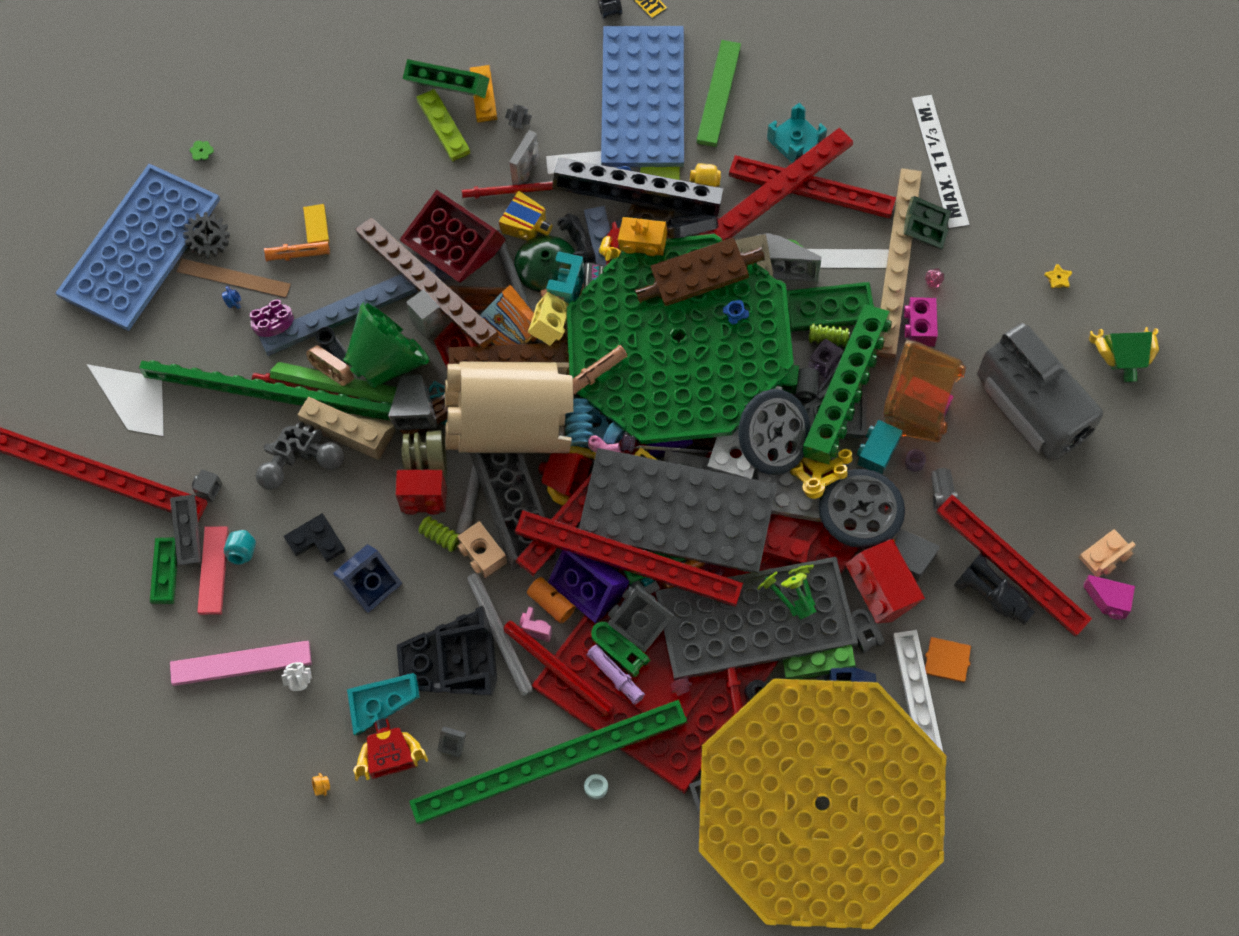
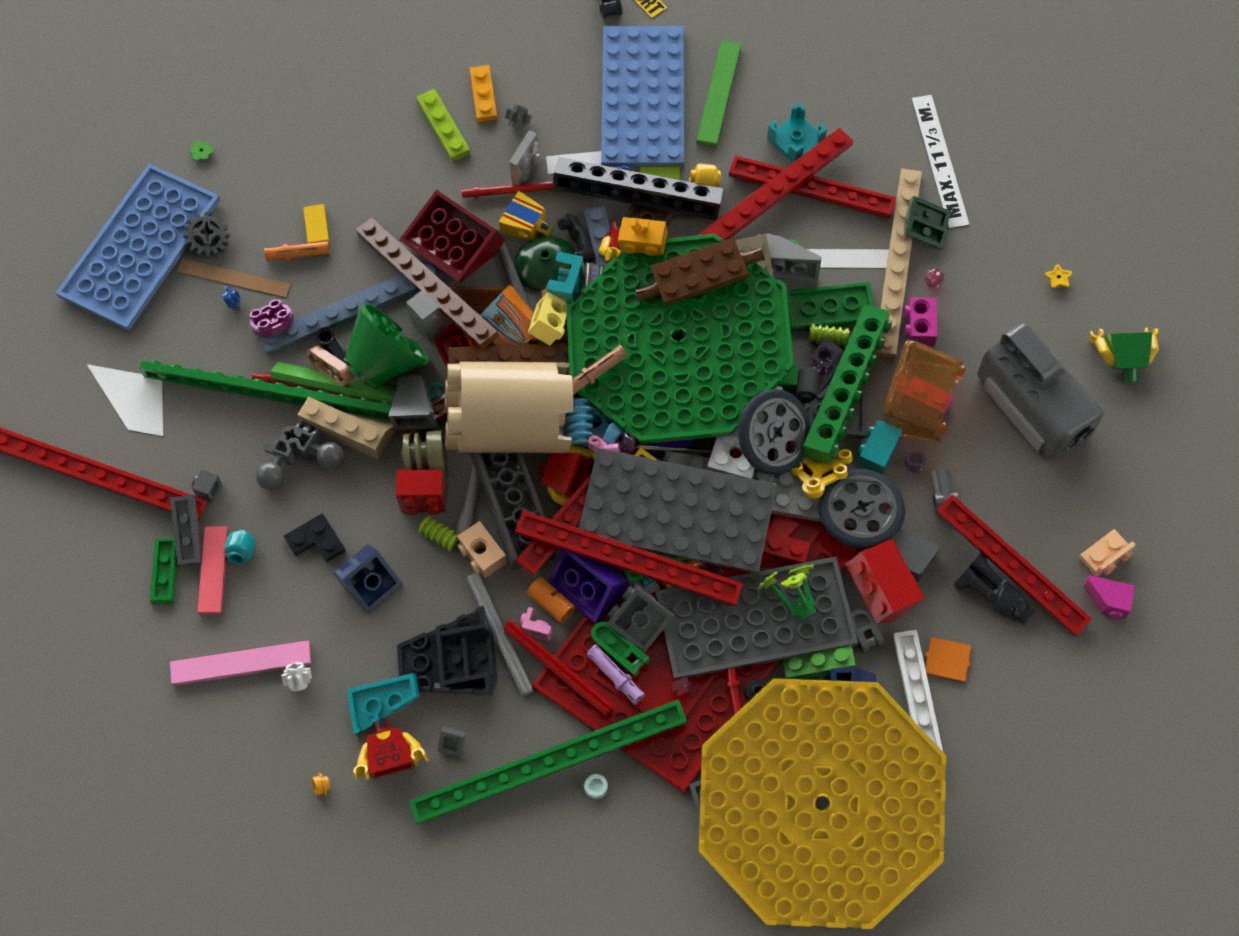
green brick [402,59,490,99] -> none
black beam [667,215,719,238] -> none
blue plate [723,300,749,324] -> none

